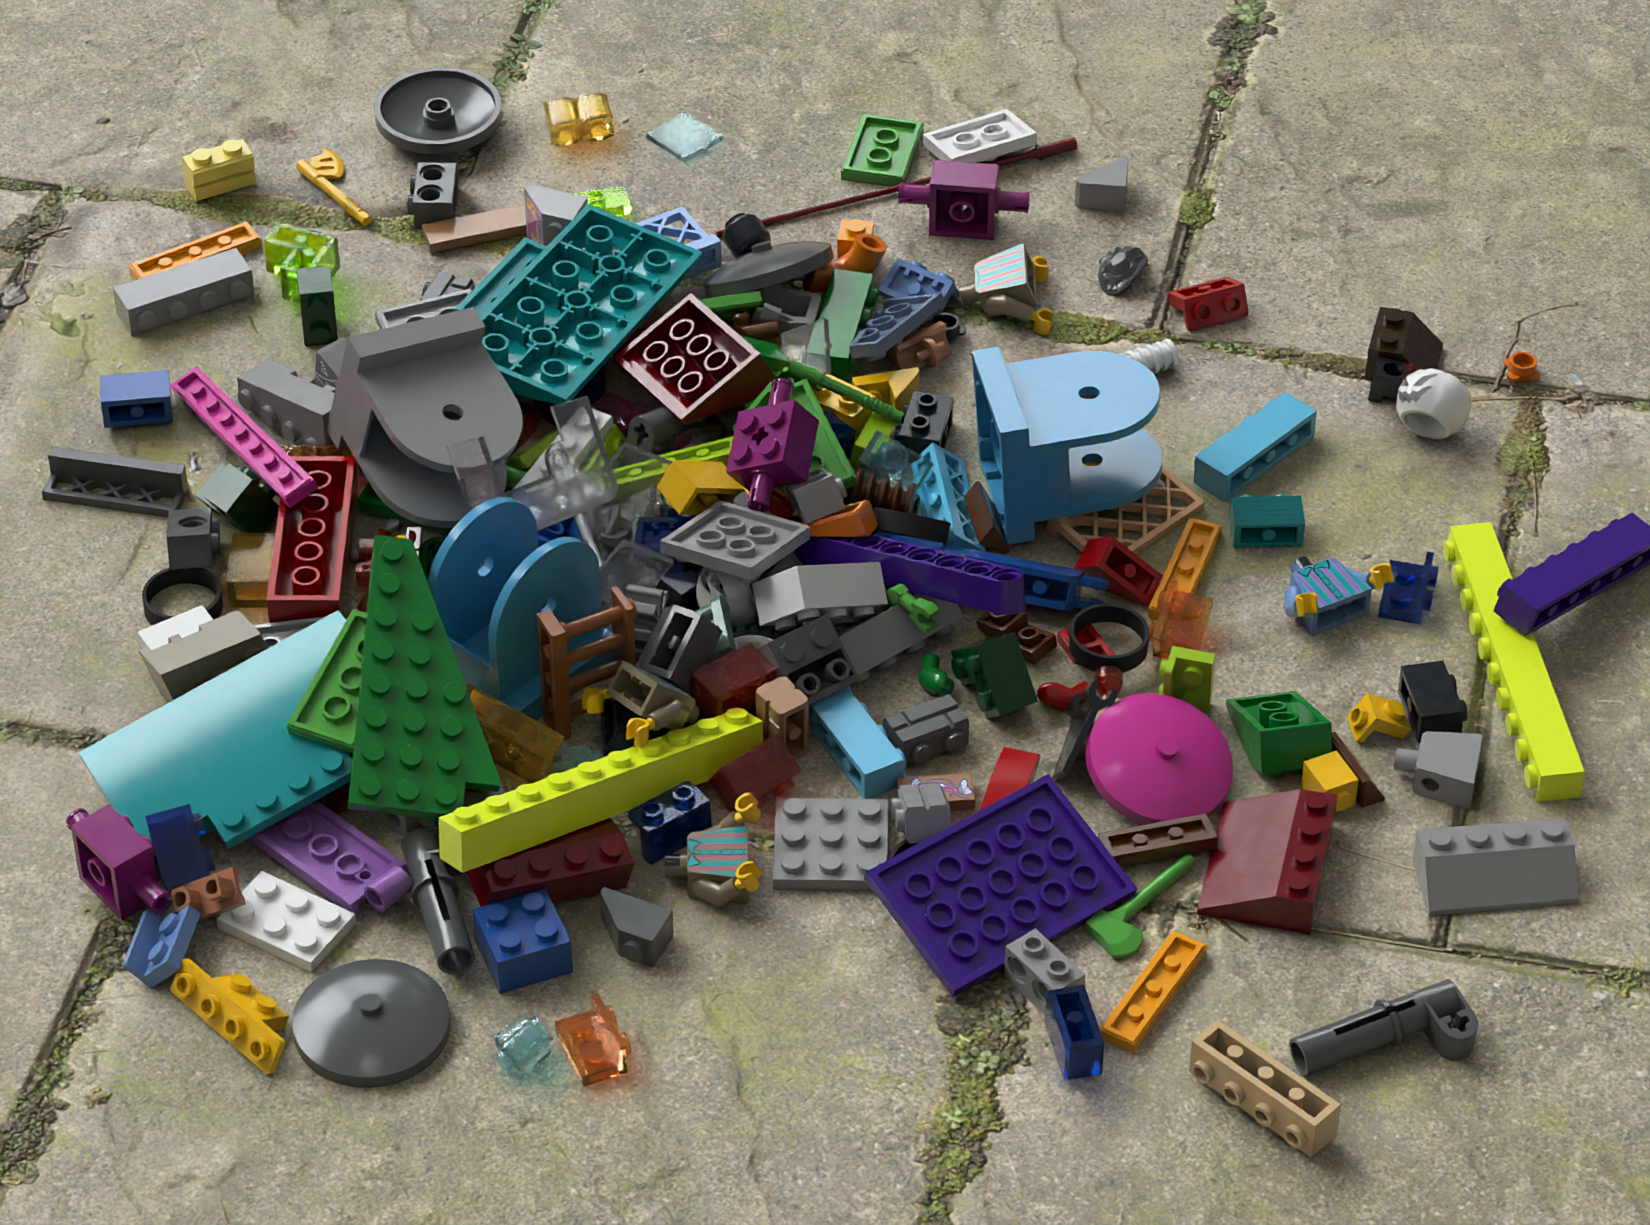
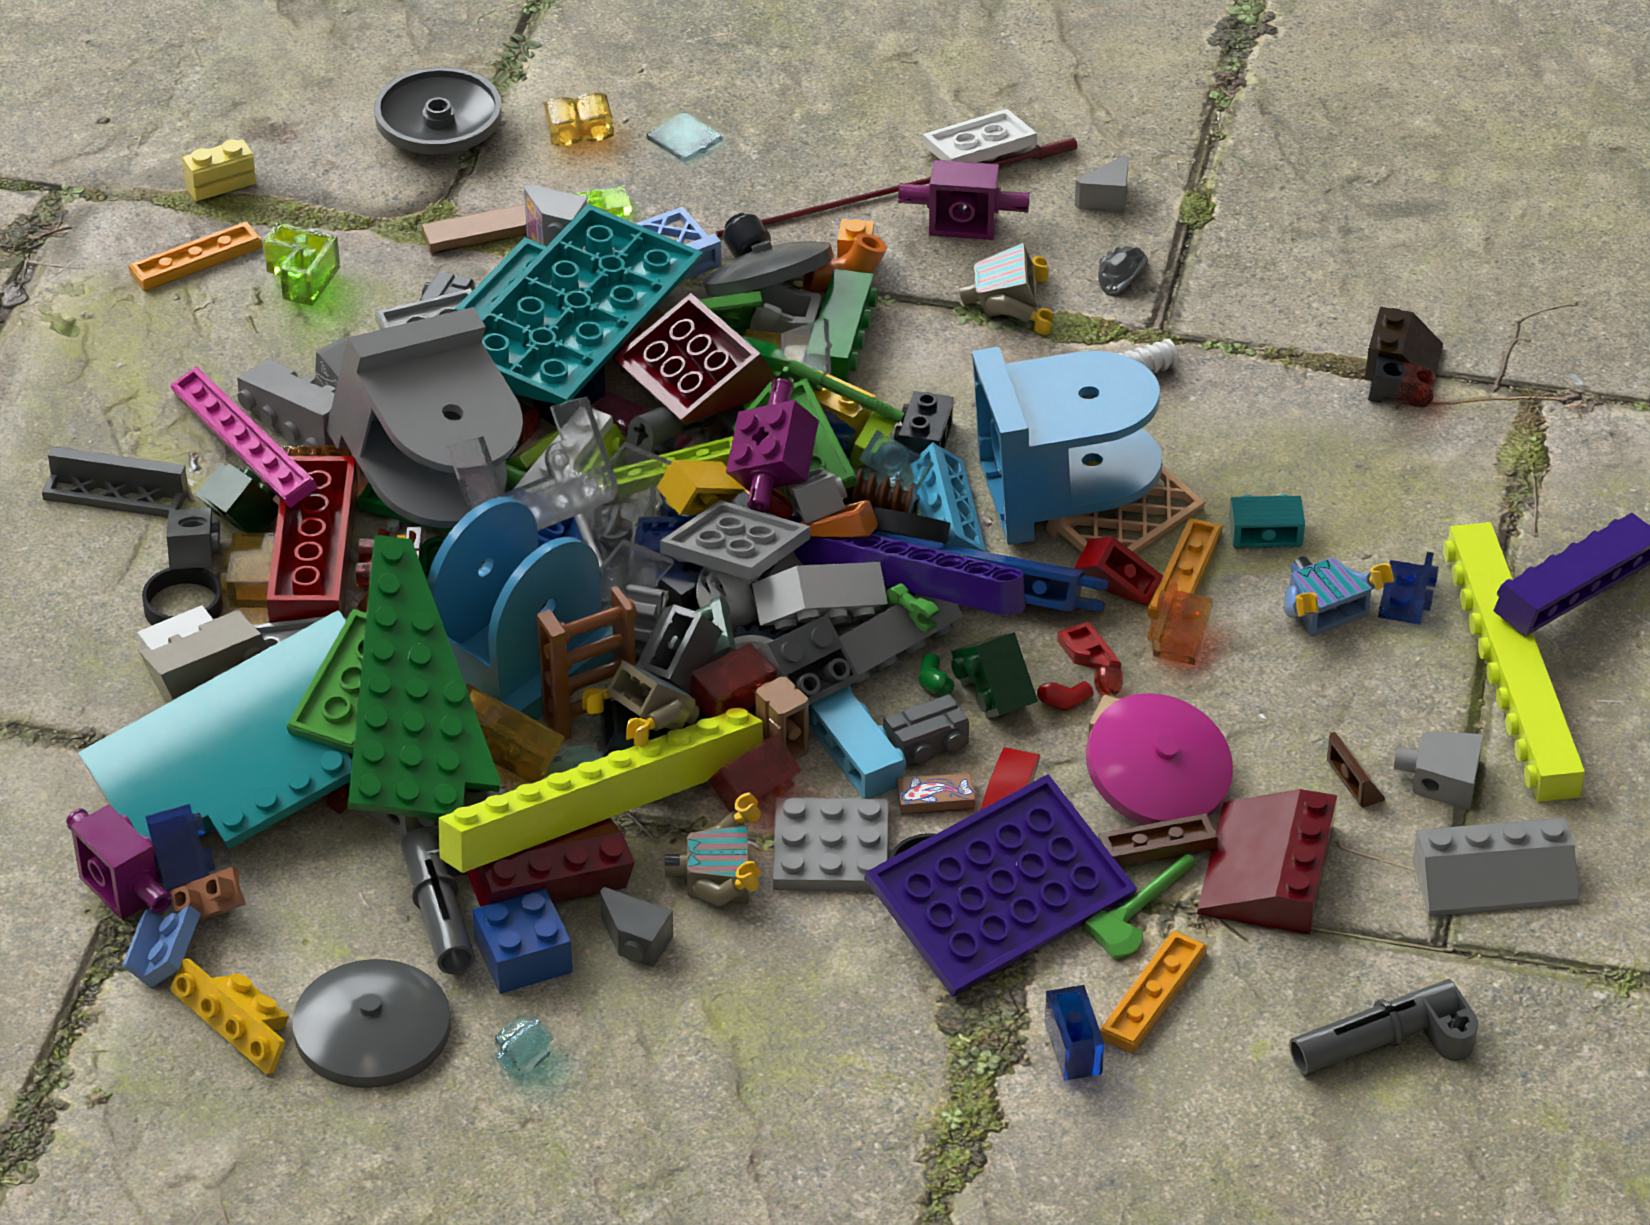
blue brick [100,370,173,428] -> none
light grey brick [113,248,255,336] -> none
white plate [216,871,356,973] -> none
medium lavender hinge [247,800,413,915] -> none
yellow piece [296,148,372,226] -> none
dark green brick [296,266,338,346] -> none
dark grey brick [407,162,458,228] -> none
clear orange bracket [555,994,632,1087] -> none
clear blue bracket [628,781,712,865] -> none
reddish brown arm [731,311,780,340] -> none
bright green tile [841,113,924,187] -> none
sand blue wing [849,293,945,361] -> none
yellow slope [852,367,920,411] -> none
medium blue bracket [878,258,960,316] -> none
nougat hips [889,321,952,370] -> none
light grey brick [891,783,951,844] -> none
black plate [927,313,966,344] -> none
reddish brown slope [964,481,1010,554] -> none
reddish brown slope [976,612,1057,664] -> none
light grey brick [1004,928,1086,1023] -> none
black flag [1052,680,1117,781] -> none
black tyre [1069,603,1149,674] -> none
lime bracket [1158,646,1216,714] -> none
red bracket [1168,276,1248,331] -> none
tan brick [1189,1019,1341,1158] -> none
medium azure brick [1193,392,1317,502] -> none
green slope [1226,691,1332,777] -> none
yellow brick [1301,750,1358,812] -> none
yellow bracket [1347,693,1411,743] -> none
white piece [1396,368,1472,439] -> none
black brick [1398,660,1468,743] -> none
orange plate [1504,351,1540,382] -> none

